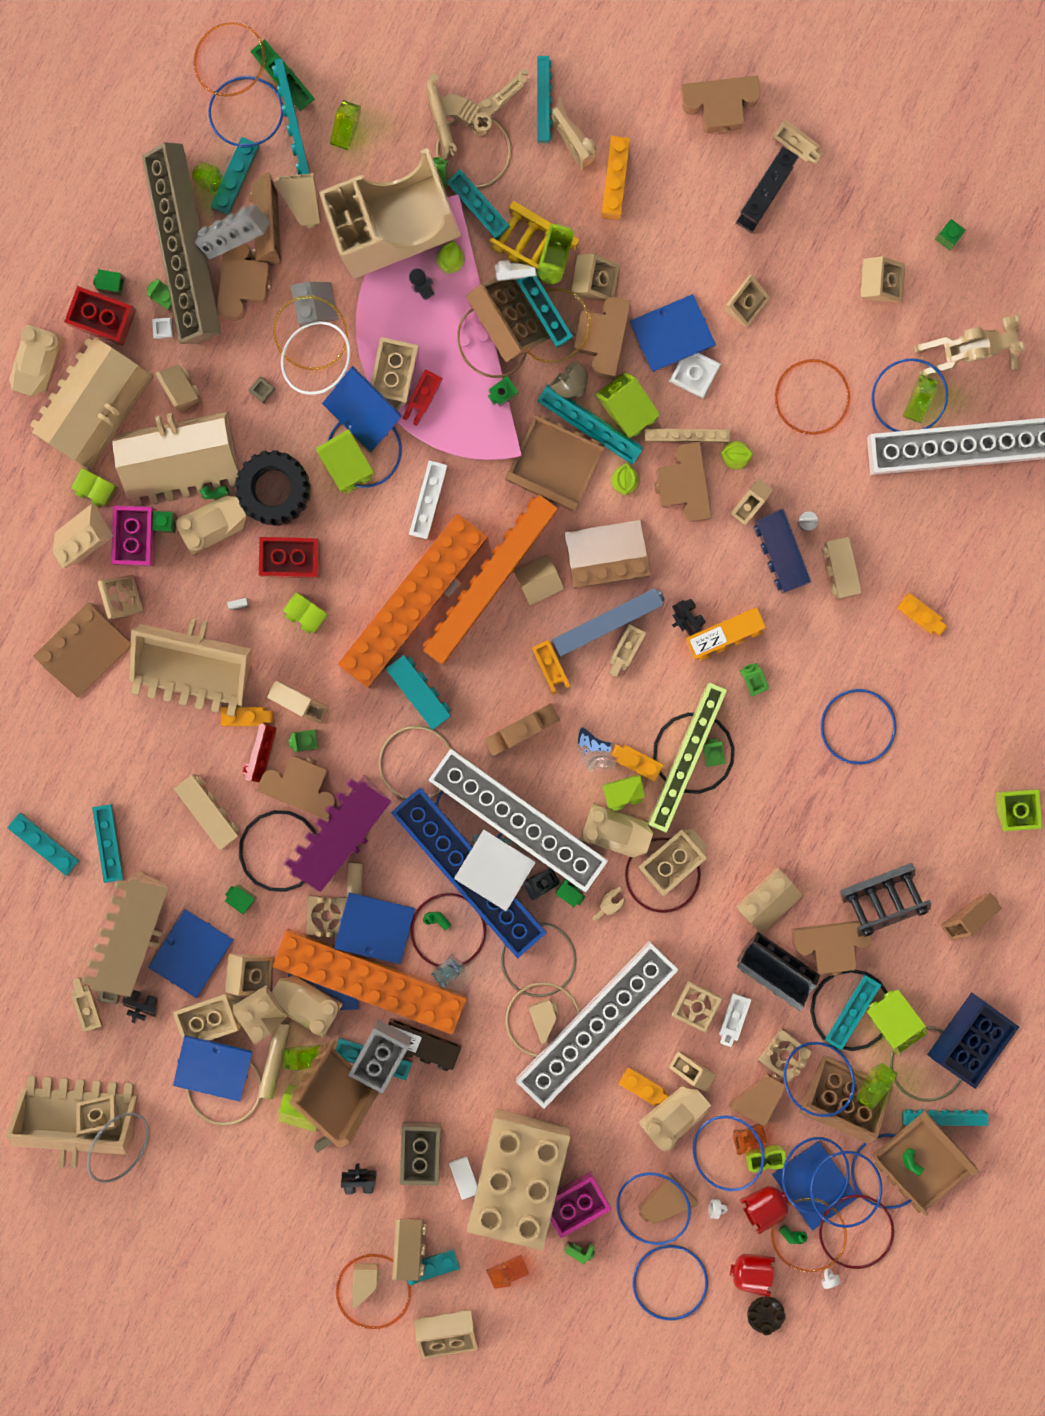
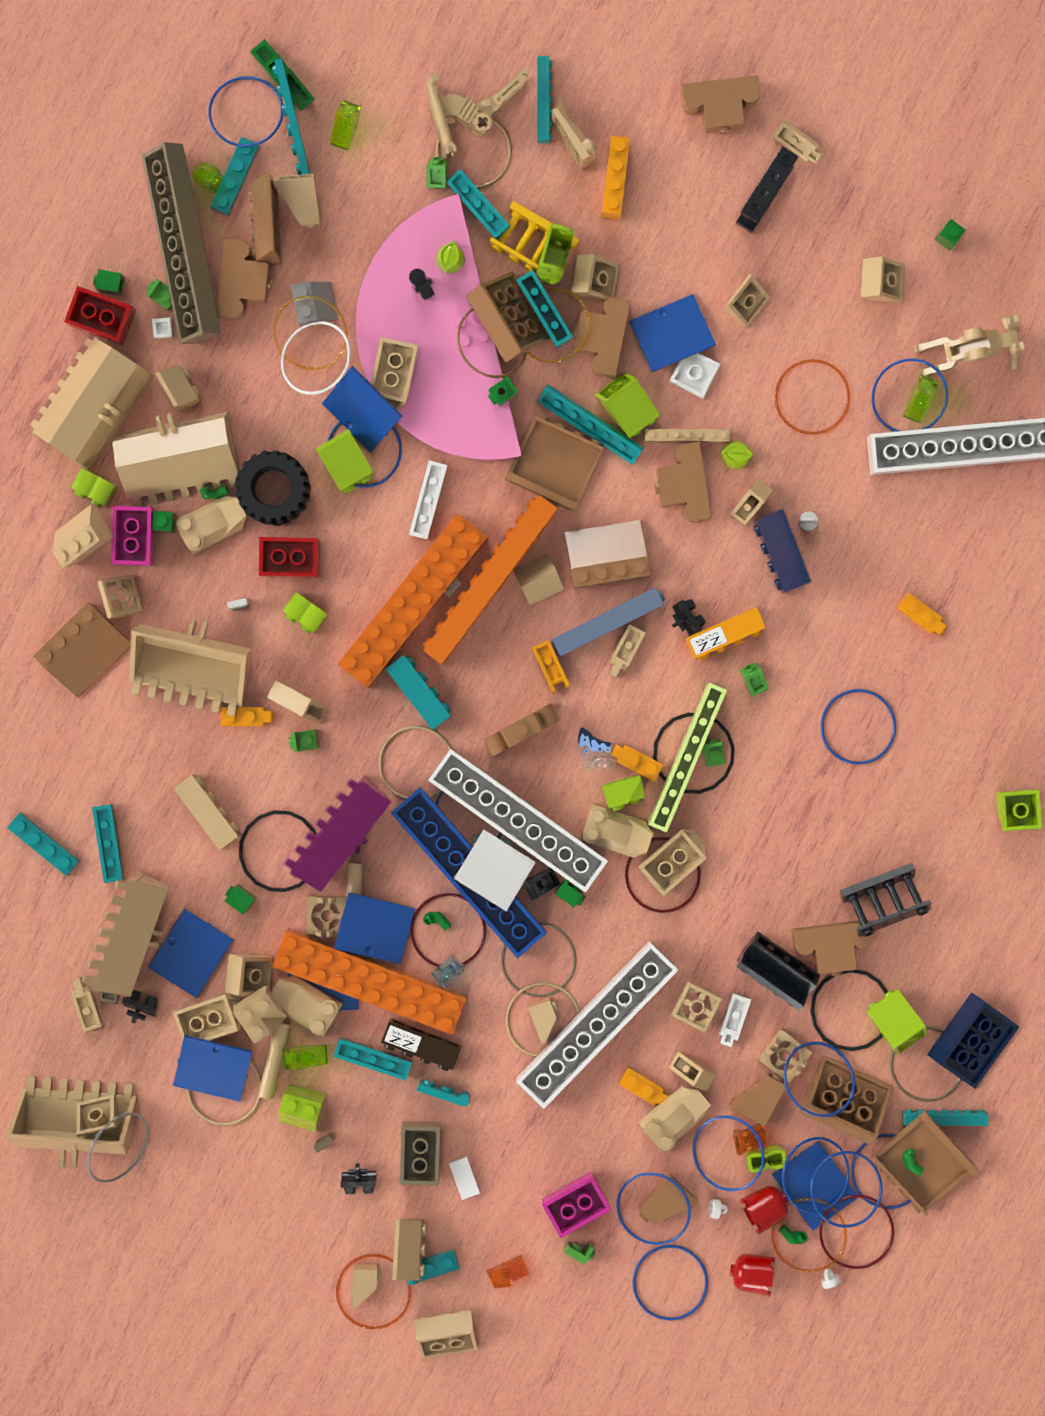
tan slope [9,325,64,397] -> none
clear orange piece [193,22,266,97] -> none
light grey brick [195,204,270,259] -> none
red hinge [242,724,277,783] -> none
dark tan tile [248,376,276,404] -> none
medium nougat brick [256,756,336,820] -> none
medium nougat panel [289,1040,379,1148] -> none
tan piece [319,148,461,279] -> none
light grey brick [348,1020,412,1094] -> none
red hinge [402,369,443,426] -> none
tan piece [467,1109,570,1251] -> none
white wing [495,260,536,281] -> none
dark tan cylinder [550,360,588,398] -> none
tan hand [592,887,625,921] -> none
lime hat [611,463,640,496] -> none
tan slope [735,867,803,934] -> none
dark brown dish [747,1296,786,1336] -> none
tan brick [822,537,862,599] -> none
teal plate [824,974,881,1051] -> none
clear neon green slope [856,1063,898,1110] -> none
medium nougat slope [941,893,1002,941] -> none
none -> teal plate [417,1079,470,1106]

